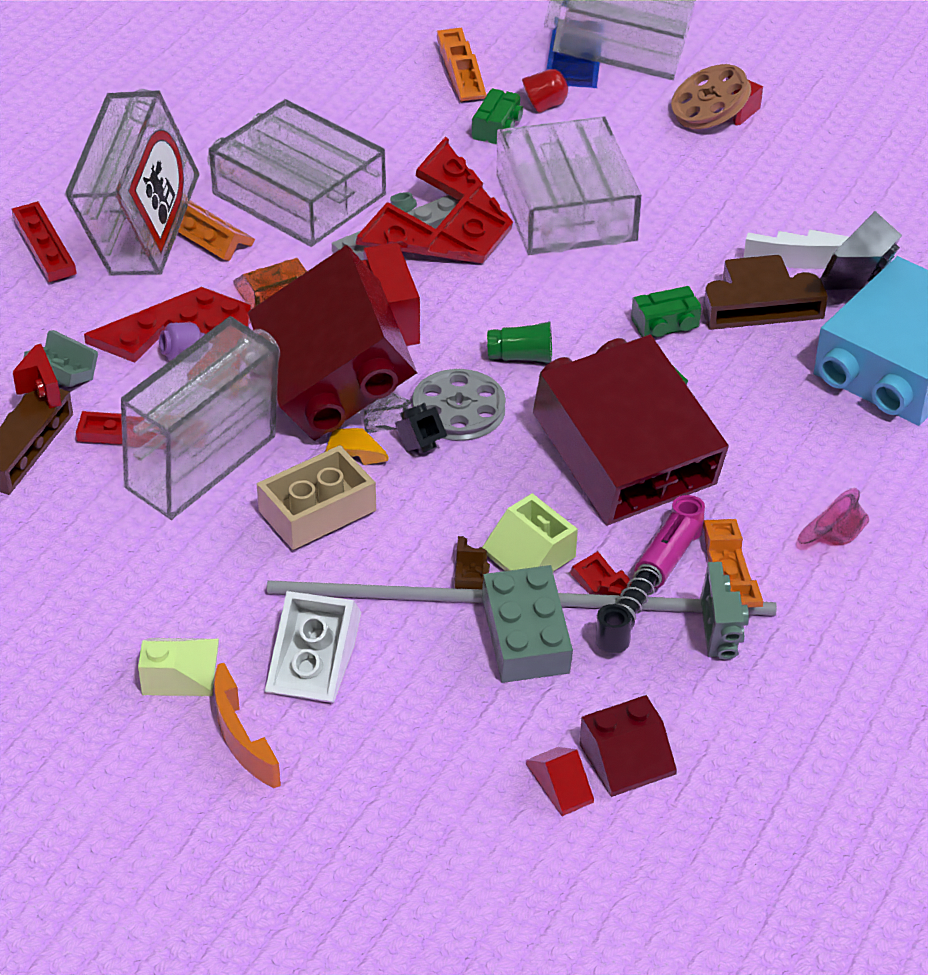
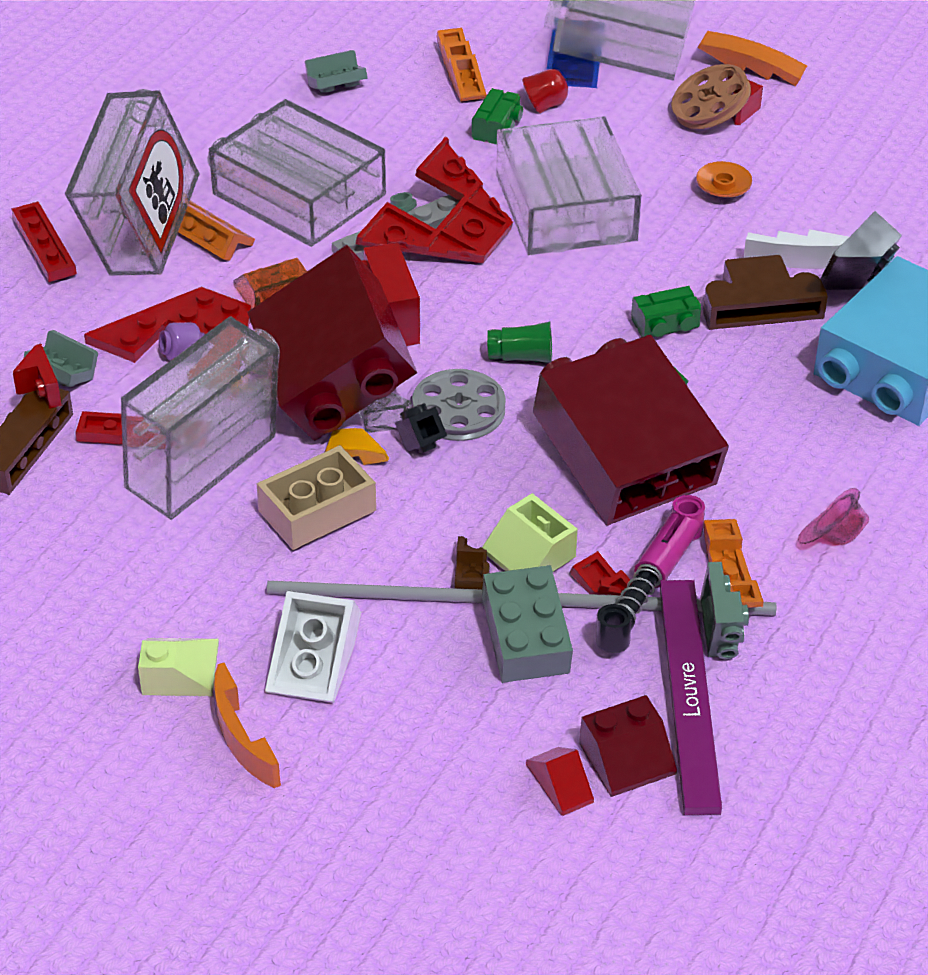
none -> sand green bracket [305,50,368,92]
none -> magenta tile [660,580,722,815]
none -> orange dish [696,161,752,197]
none -> orange slope [697,31,807,87]

